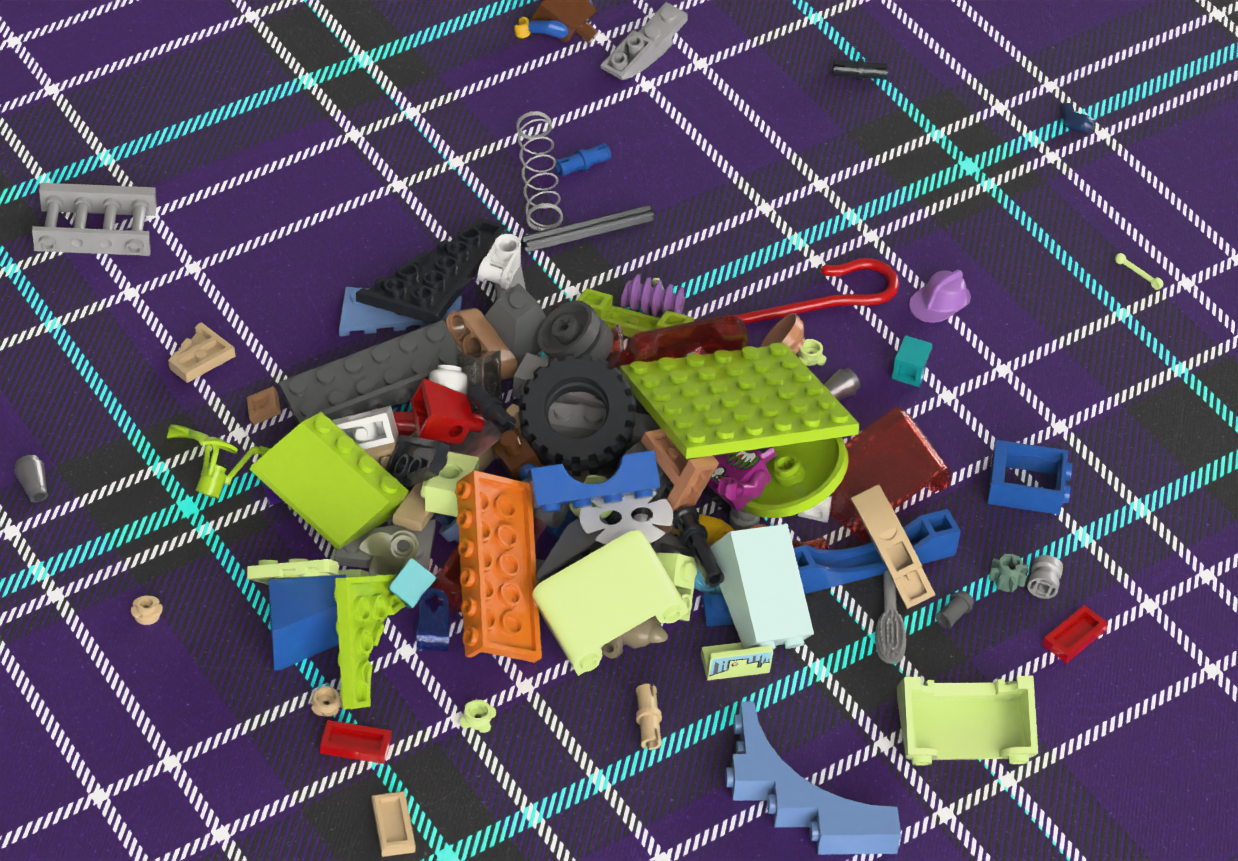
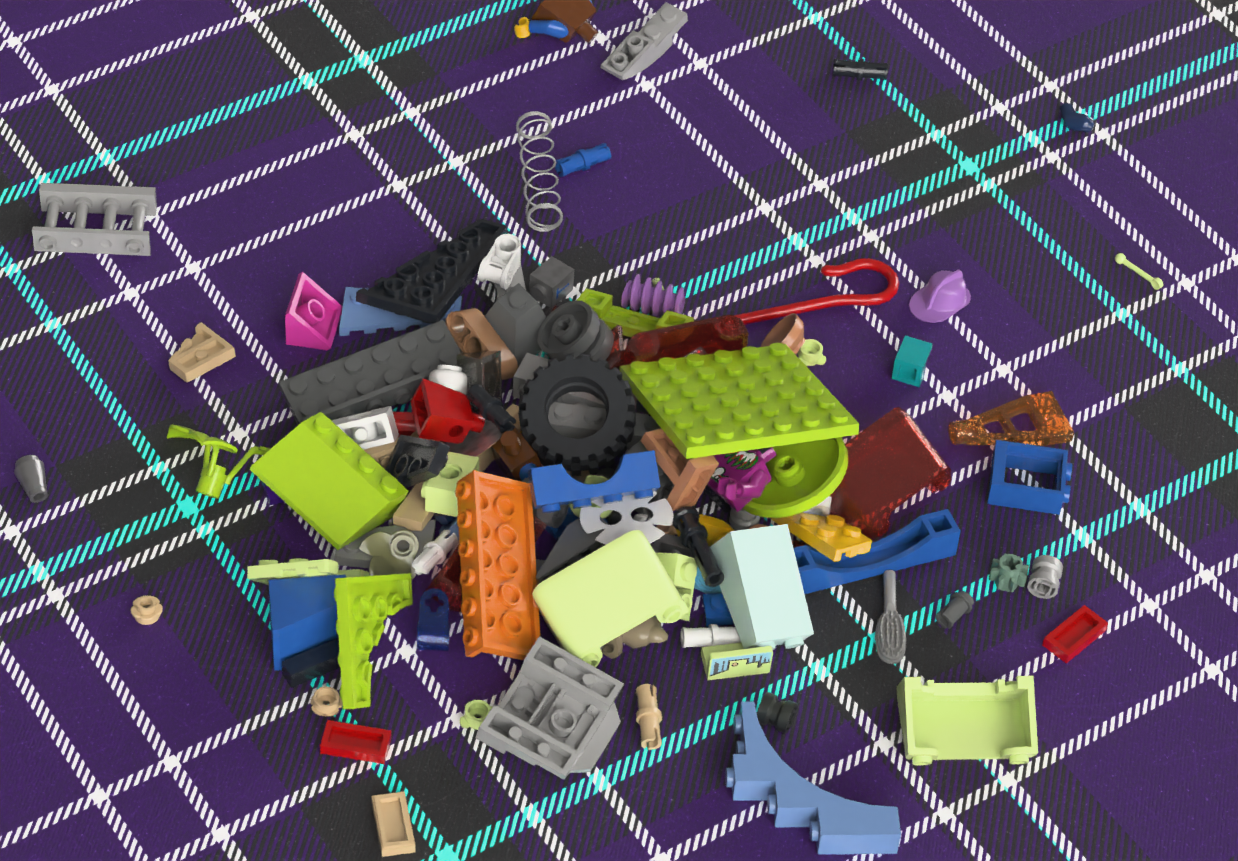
medium nougat tile [246,386,281,425] -> none
panel [388,558,437,609] -> none
axle [522,205,655,253] -> none
flat silver cone [824,368,860,401] -> none
tan slope [851,484,935,609] -> none
none -> black piece [282,638,340,688]
none -> dark pink slope [285,272,343,351]
none -> white axle [412,530,458,575]
none -> light grey slope [475,636,624,780]
none -> flat silver brick [529,256,574,308]
none -> white pin [680,624,741,648]
none -> pearl dark grey wheel [757,692,798,734]
none -> yellow wing [771,512,872,561]
none -> clear orange plate [948,391,1074,446]

